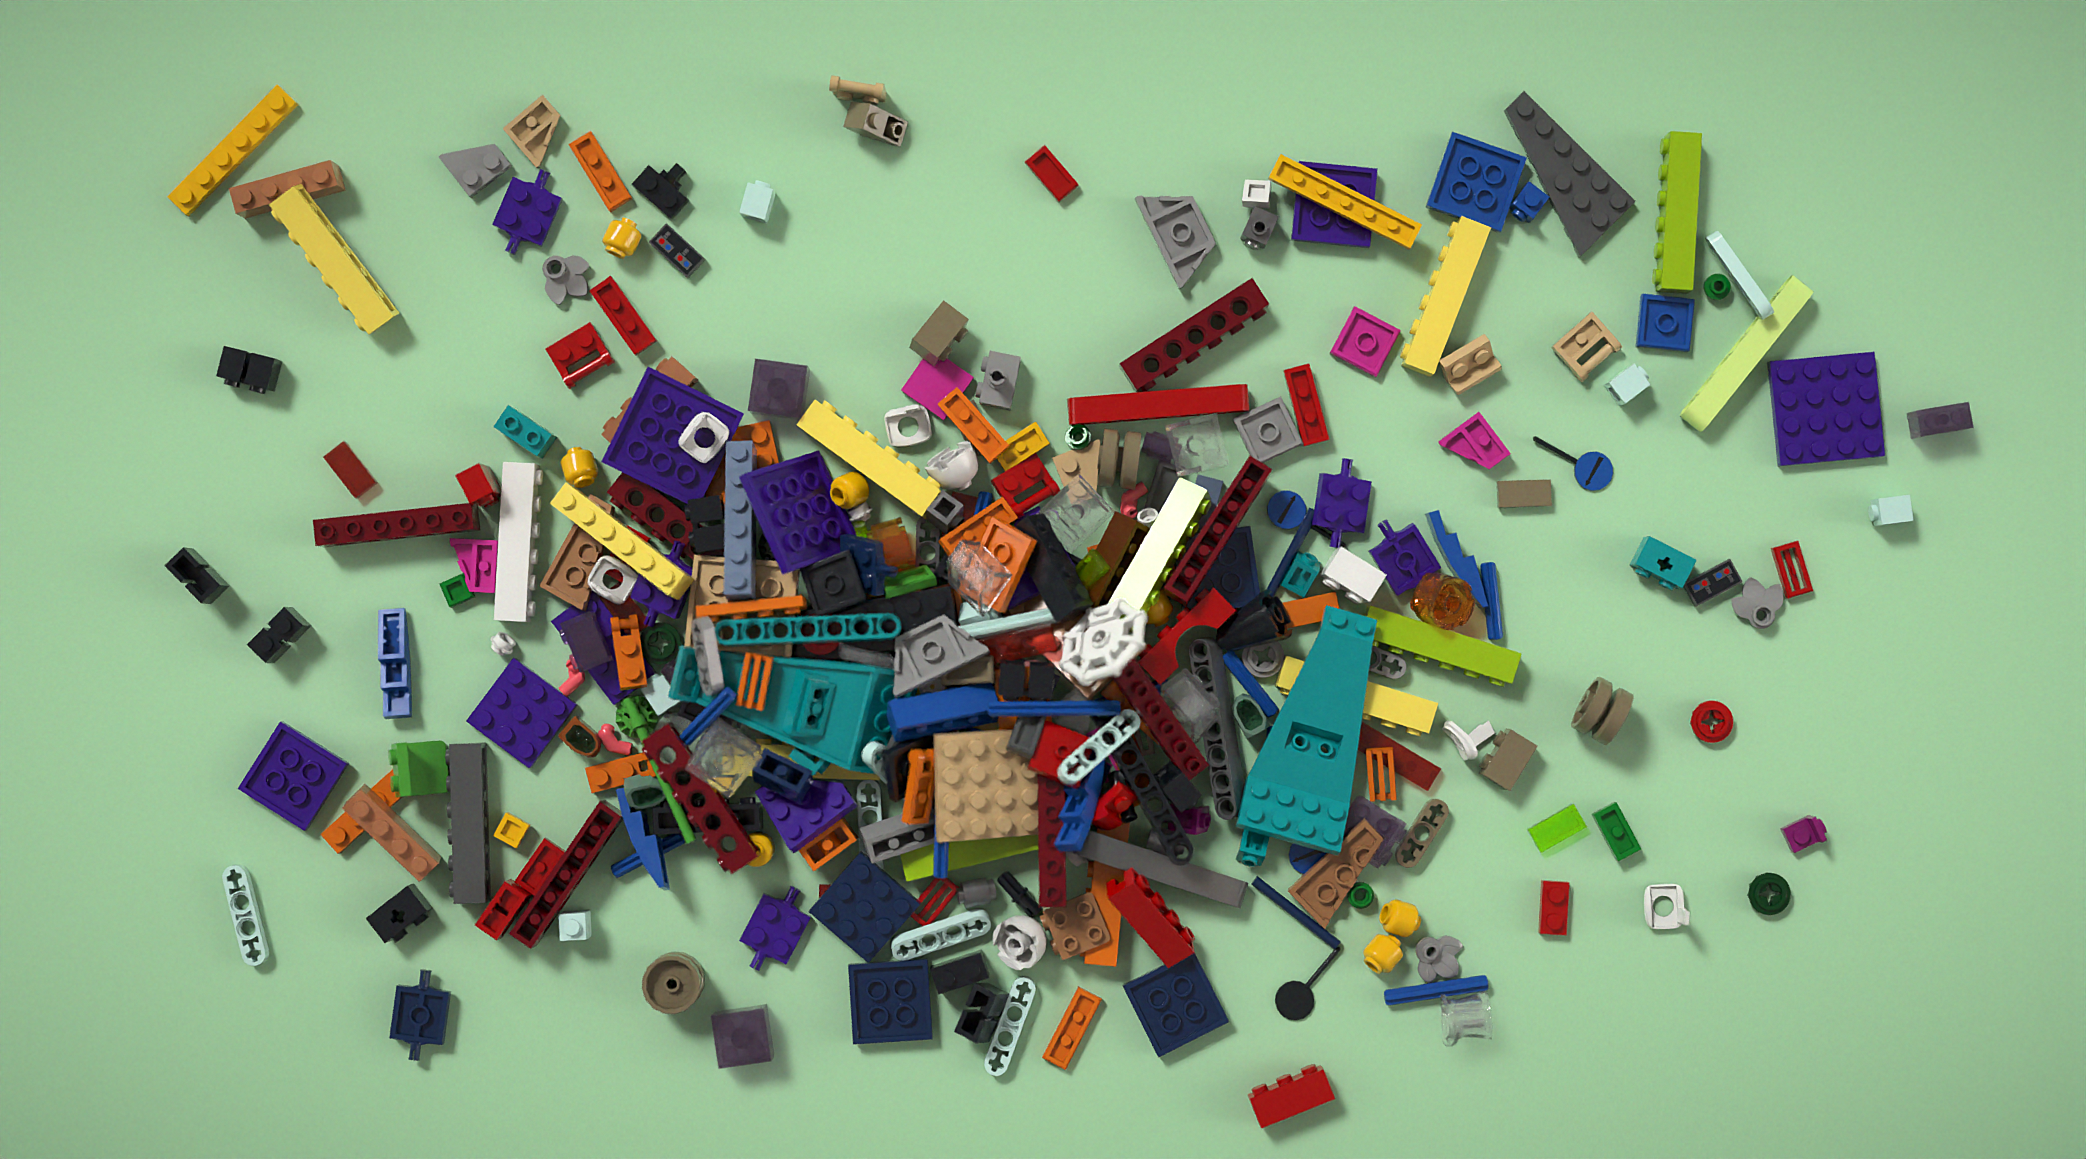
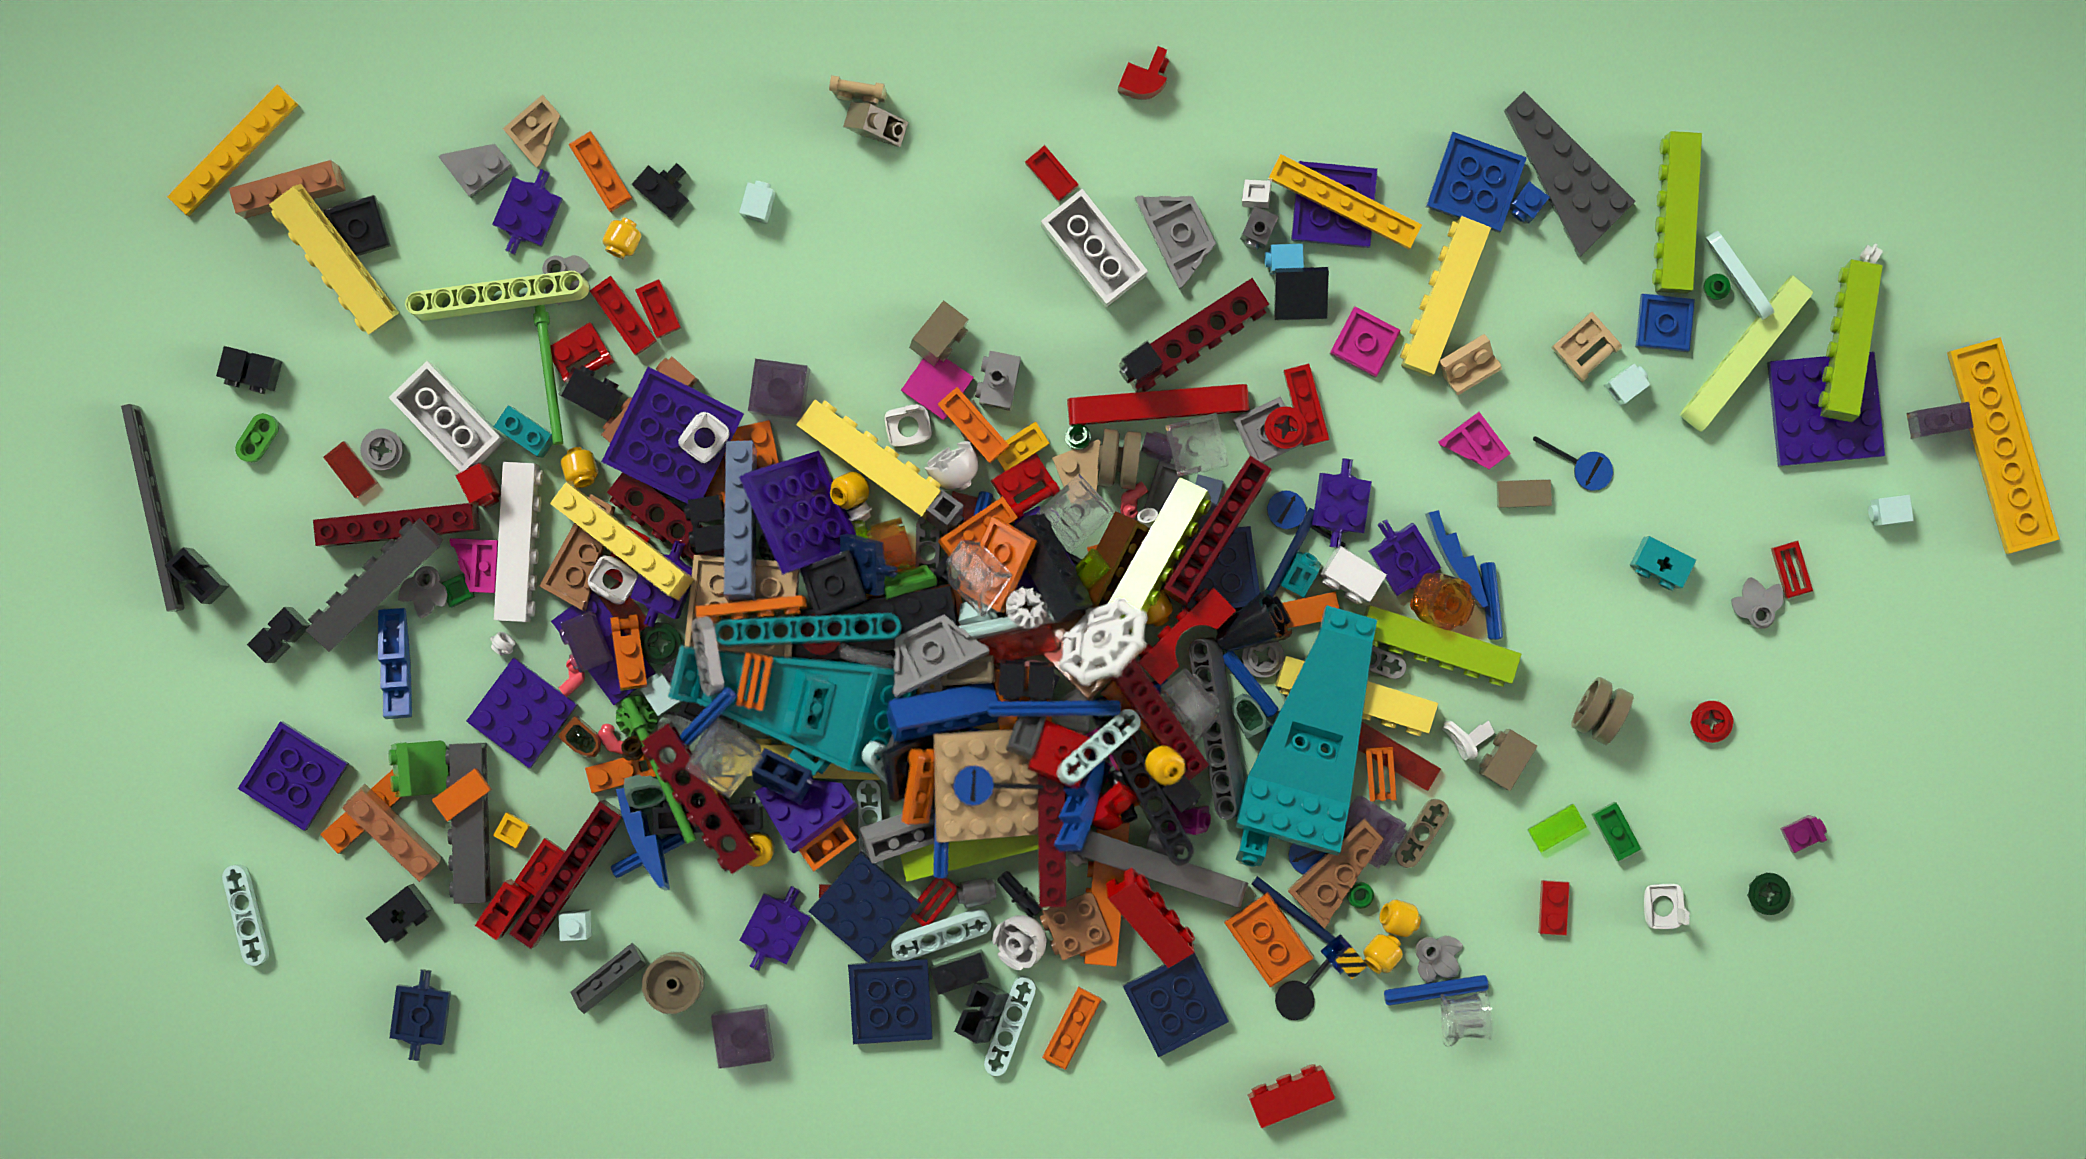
tile [649,223,706,278] -> none
tile [1683,559,1743,607] -> none
none -> dark grey tile [121,404,185,612]
none -> bright green plate [235,413,279,462]
none -> dark grey brick [305,518,443,652]
none -> black plate [324,195,391,256]
none -> light grey gear [360,429,404,471]
none -> white brick [388,361,506,472]
none -> light grey plate [398,566,447,618]
none -> yellowish green beam [405,271,590,321]
none -> orange tile [432,768,492,821]
none -> bright green bar [533,305,564,445]
none -> black brick [558,365,623,421]
none -> dark grey plate [570,943,647,1014]
none -> dark brown plate [621,736,644,761]
none -> red plate [635,279,681,339]
none -> blue piece [953,765,1044,806]
none -> white gear [1006,587,1048,629]
none -> white brick [1041,189,1148,308]
none -> red brick [1118,46,1170,100]
none -> black piece [1119,341,1163,386]
none -> yellow head [1145,746,1185,785]
none -> orange tile [1224,892,1314,988]
none -> medium azure brick [1265,244,1304,275]
none -> red gear [1265,406,1307,449]
none -> black tile [1274,267,1329,320]
none -> brick [1321,934,1368,979]
none -> lime brick [1818,259,1883,422]
none -> white plate [1859,243,1883,264]
none -> yellow plate [1947,337,2060,554]

